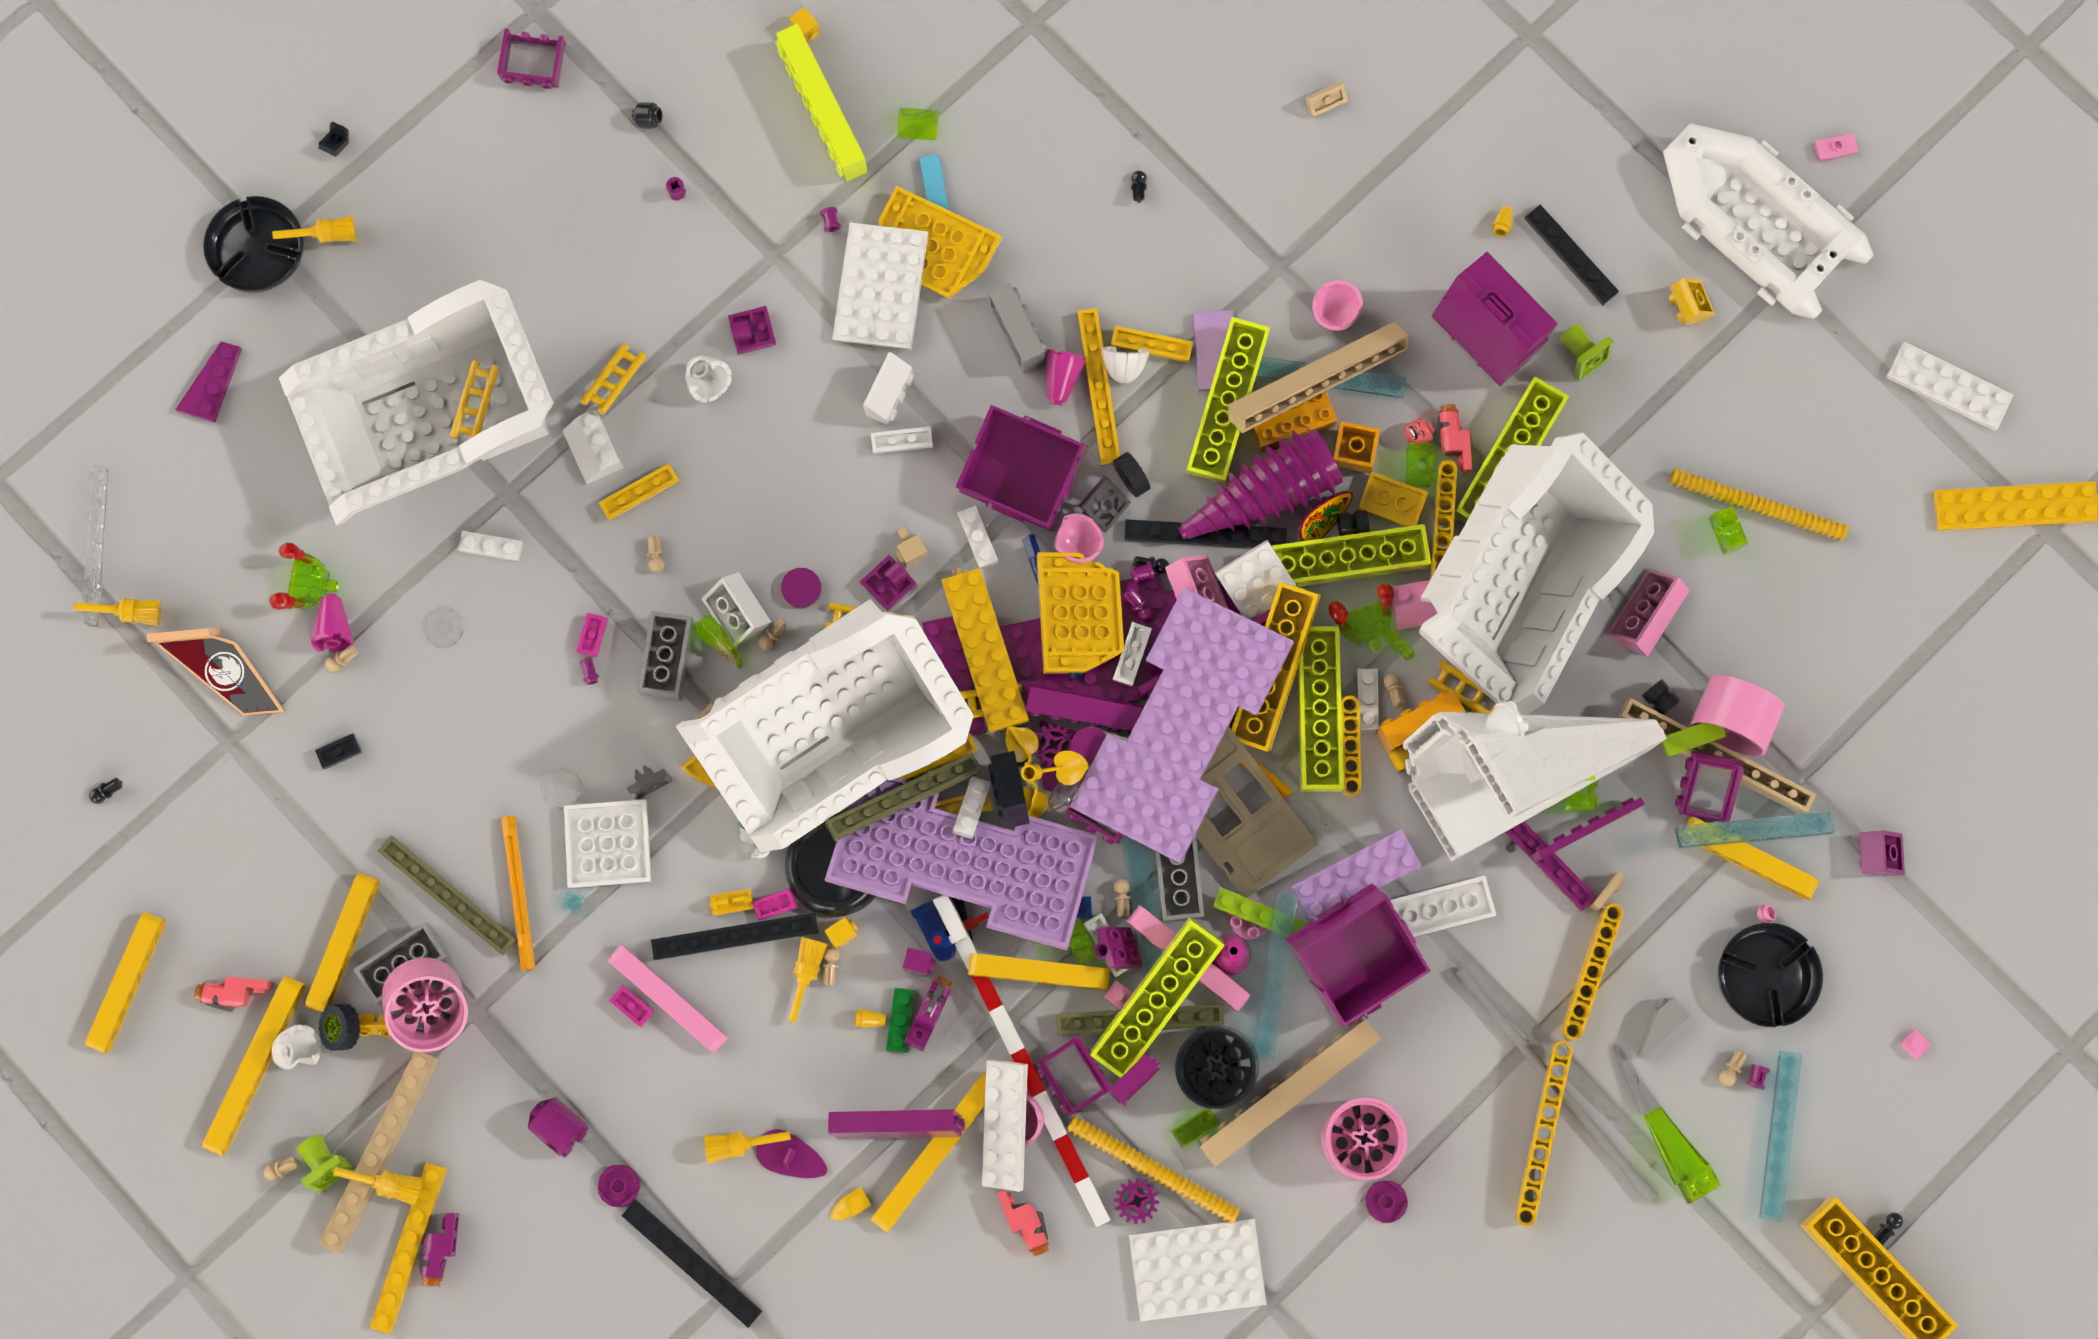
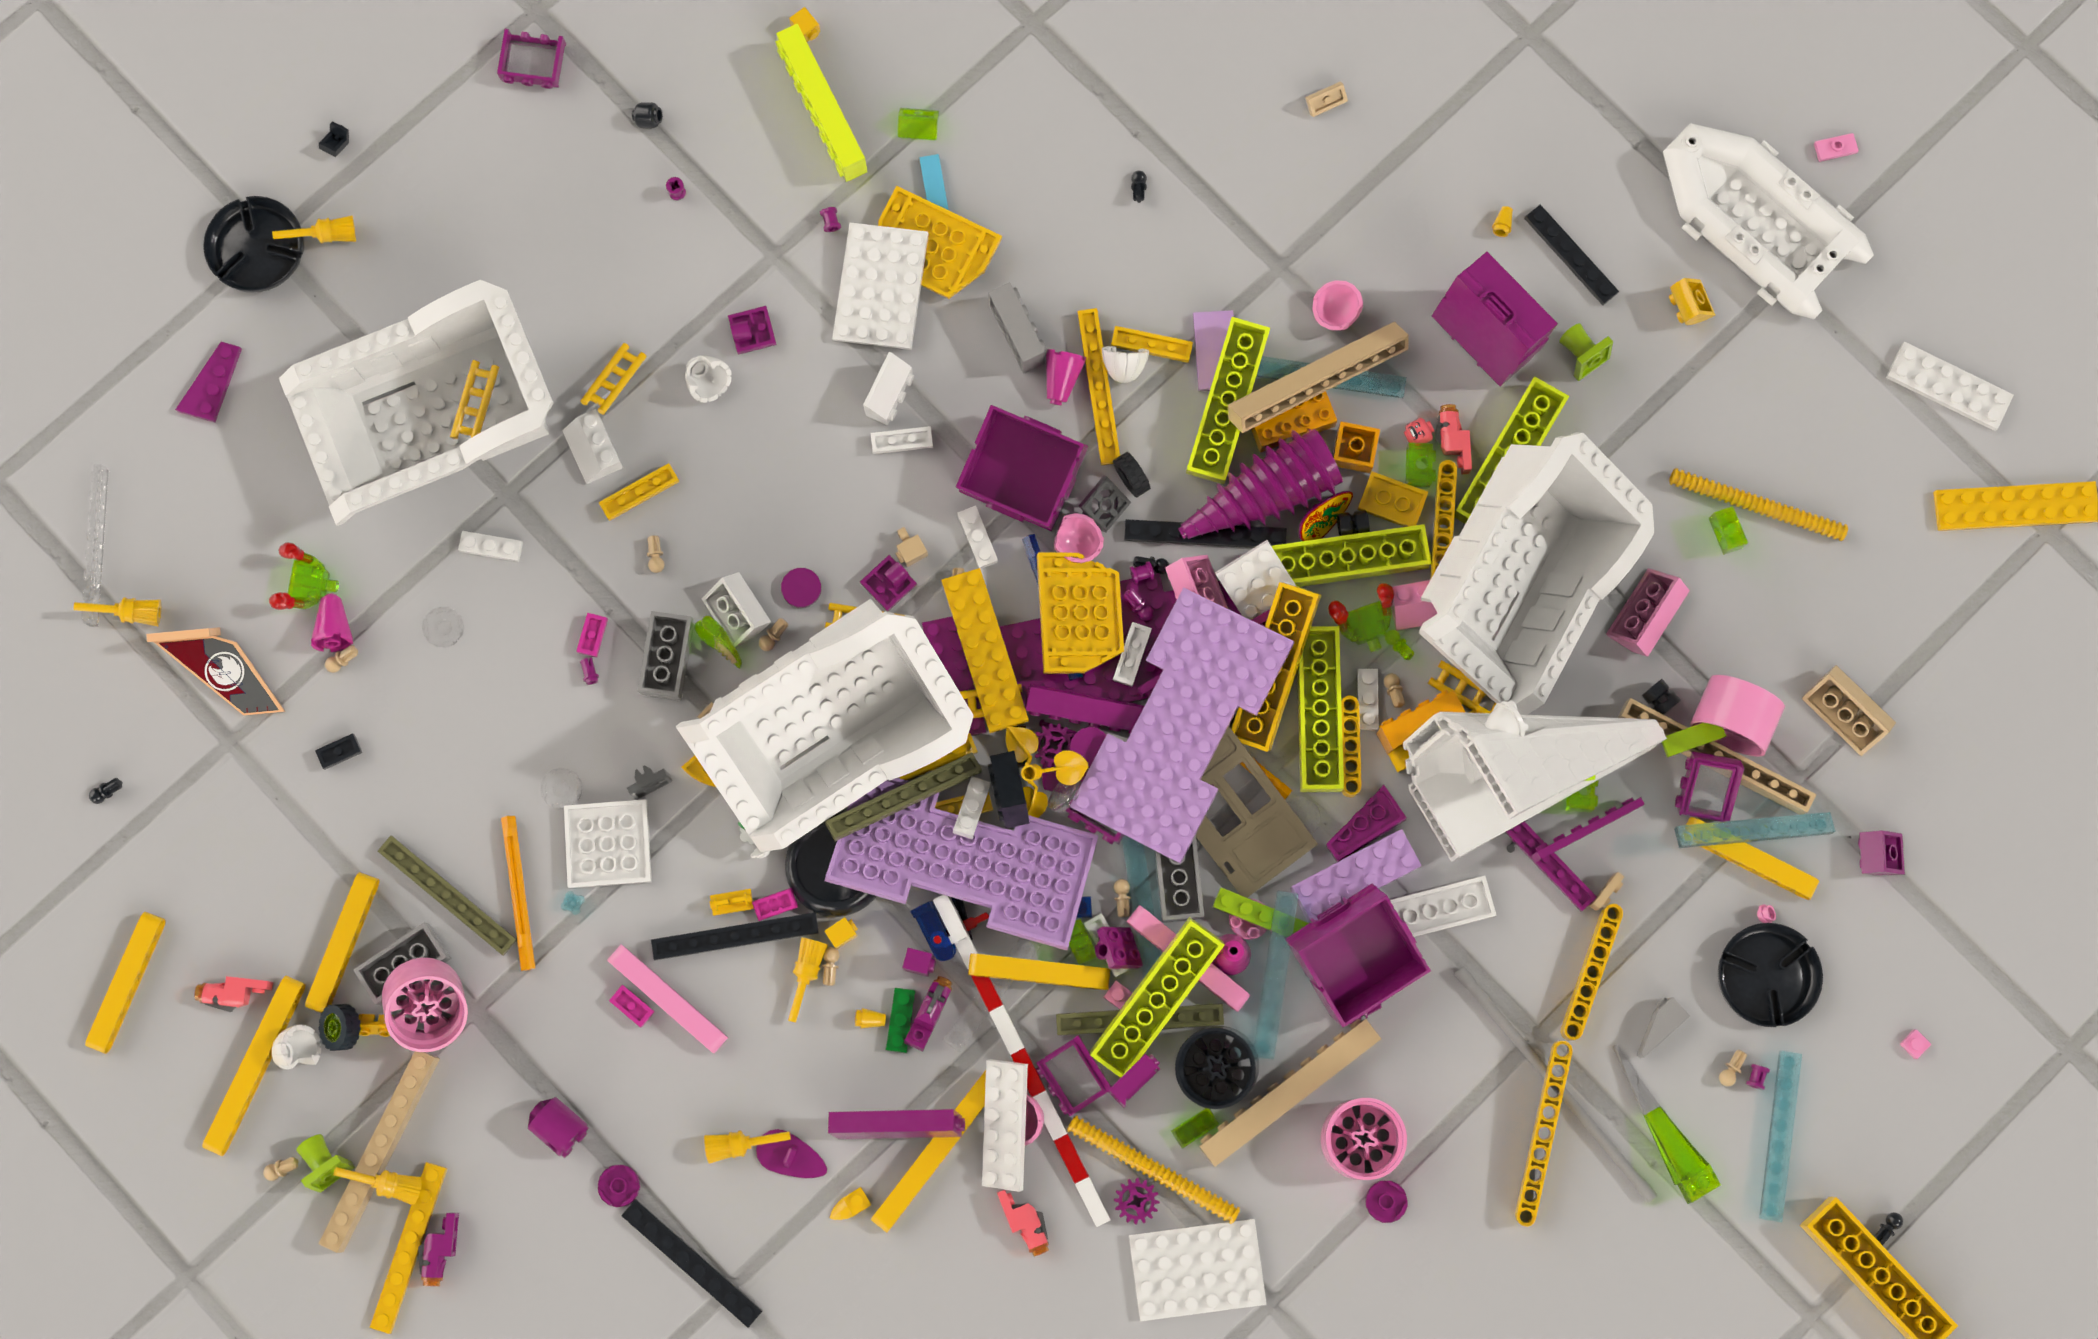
none -> magenta wing [1326,784,1407,862]
none -> tan slope [1801,665,1896,756]

